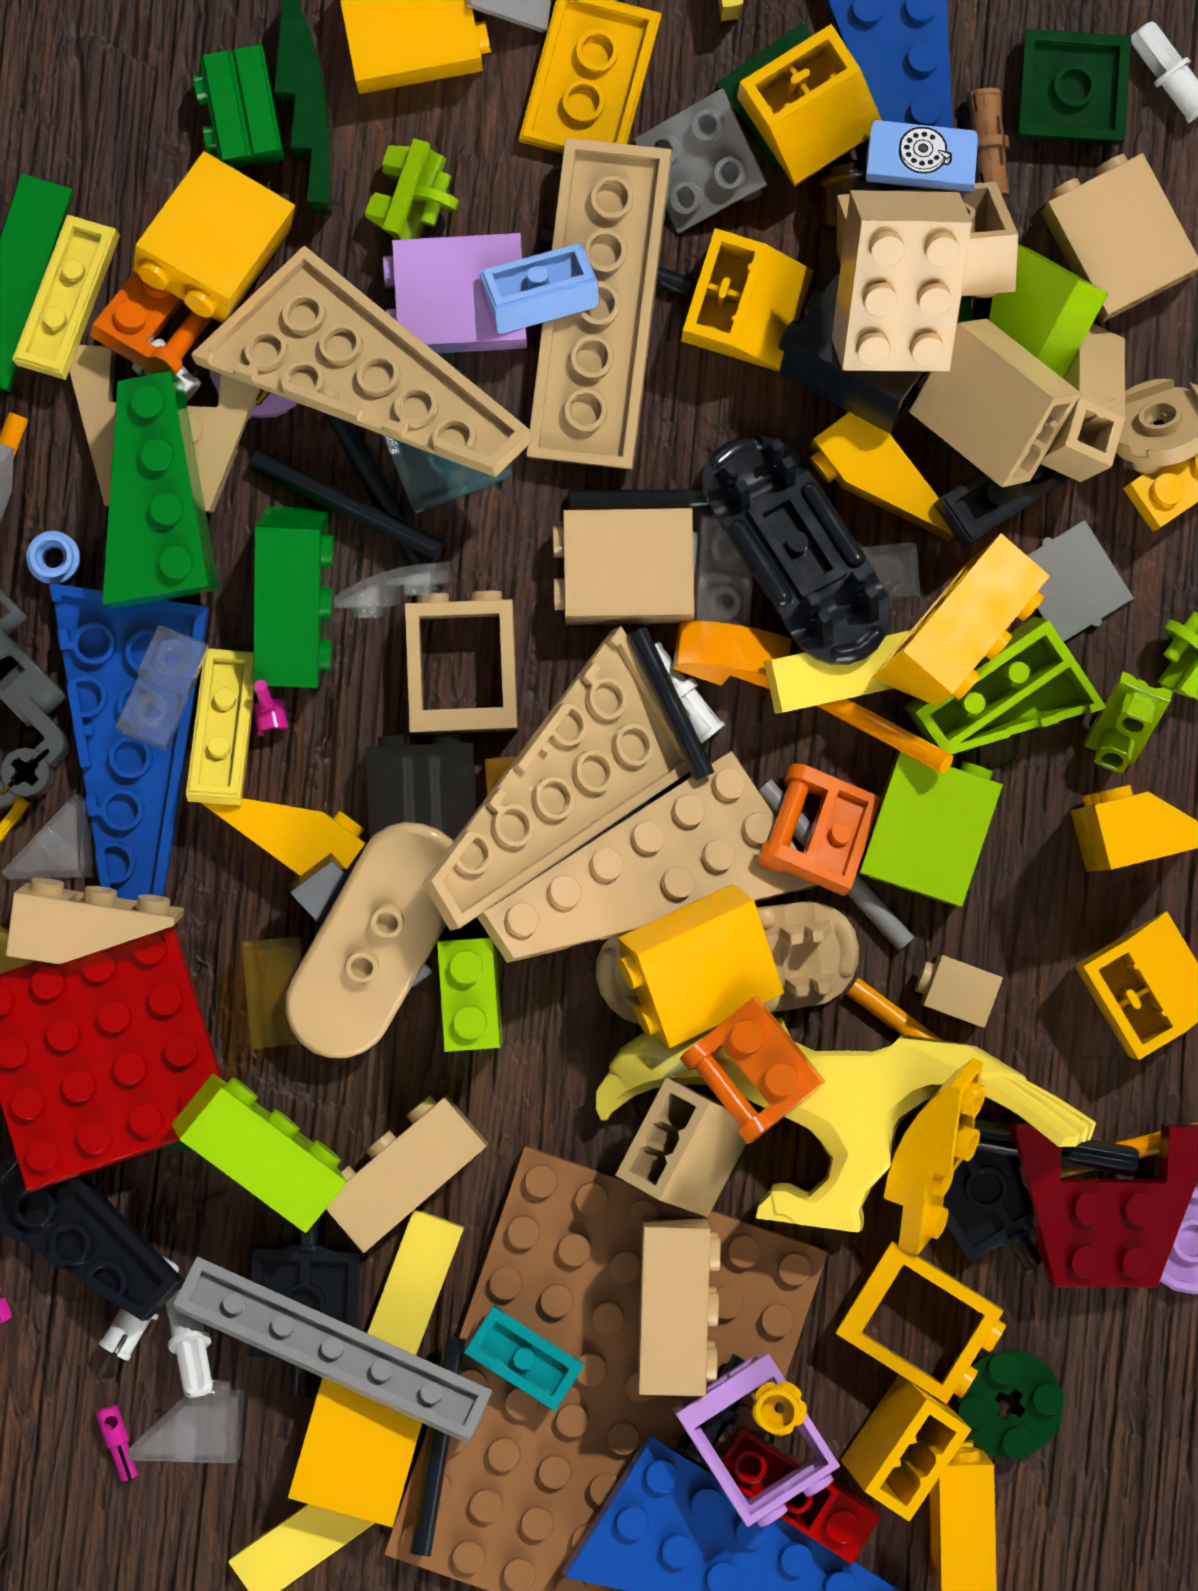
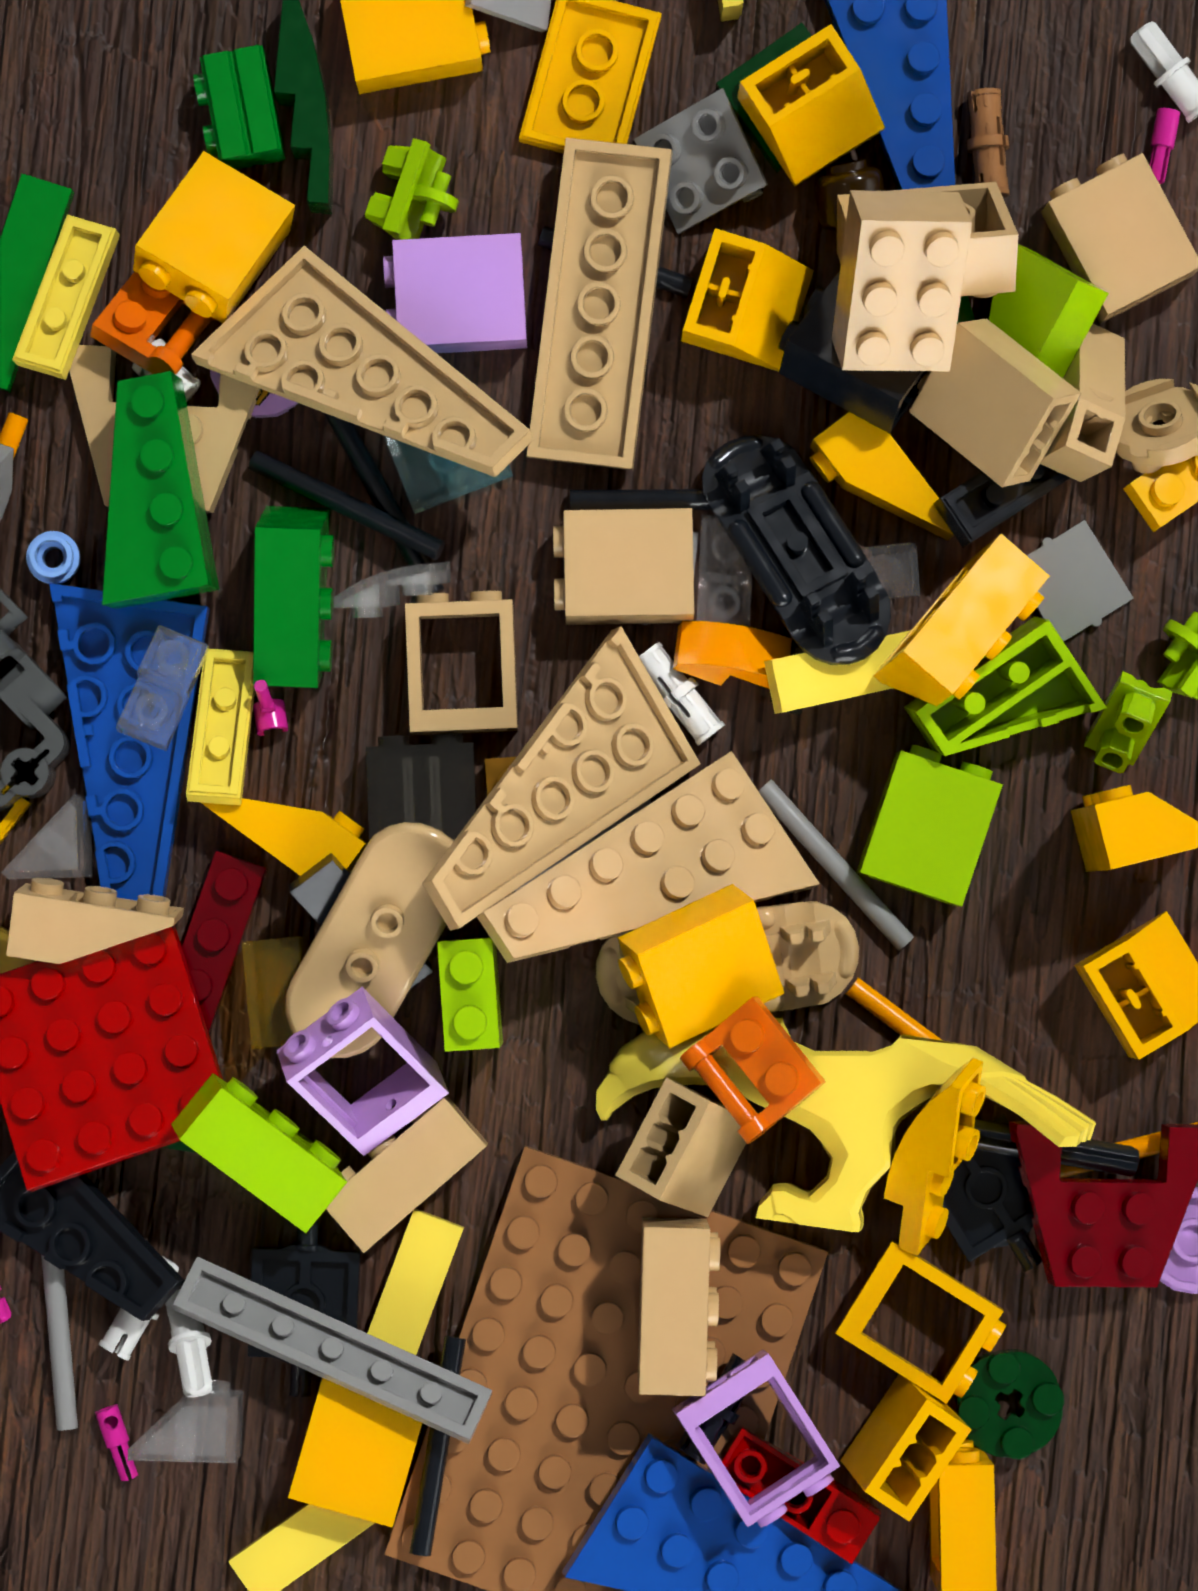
teal plate [464,1304,585,1411] -> none
light blue slope [479,242,599,334] -> none
black bar [627,627,715,781] -> none
yellow plate [752,1381,807,1436] -> none
orange plate [757,763,881,896] -> none
light orange bar [815,699,953,774] -> none
light blue slope [866,120,978,193] -> none
tan brick [915,954,1003,1028] -> none
dark green plate [1016,29,1131,146] -> none
none -> light grey bar [41,1254,78,1431]
none -> dark red plate [182,851,268,1035]
none -> lavender window [276,987,449,1156]
none -> dark pink pin [1149,108,1181,184]

